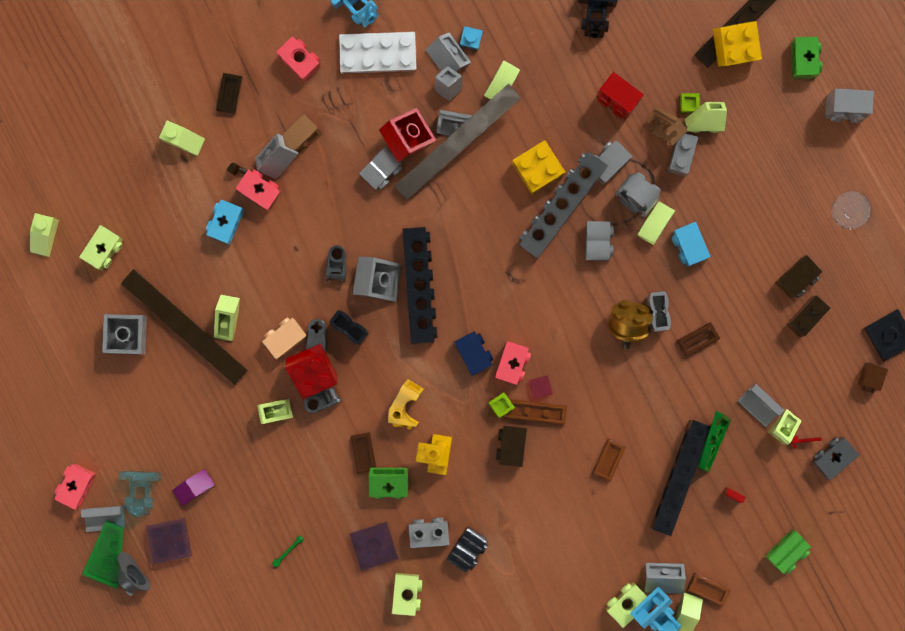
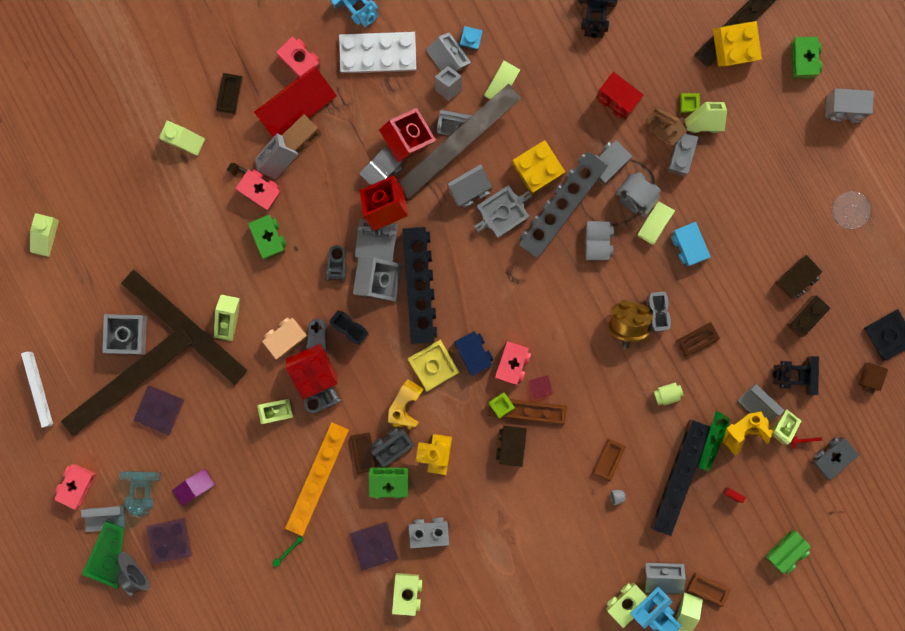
yellowish green brick [80,225,123,271] -> none
medium azure brick [206,200,245,245] -> none
black brick [447,526,488,572] -> none
none -> white tile [21,351,53,428]
none -> dark brown tile [61,326,194,436]
none -> clear purple plate [133,385,185,435]
none -> bright green brick [248,215,287,260]
none -> red tile [254,65,337,137]
none -> light orange plate [285,422,349,536]
none -> light grey hinge [355,219,398,262]
none -> red brick [359,175,408,231]
none -> dark grey bracket [370,427,415,468]
none -> light yellow tile [408,339,460,392]
none -> light grey slope [447,164,492,209]
none -> light grey plate [474,185,532,238]
none -> light grey hinge [610,490,625,506]
none -> yellowish green brick [654,382,684,406]
none -> yellow tile [722,411,773,456]
none -> black tile [772,356,819,395]

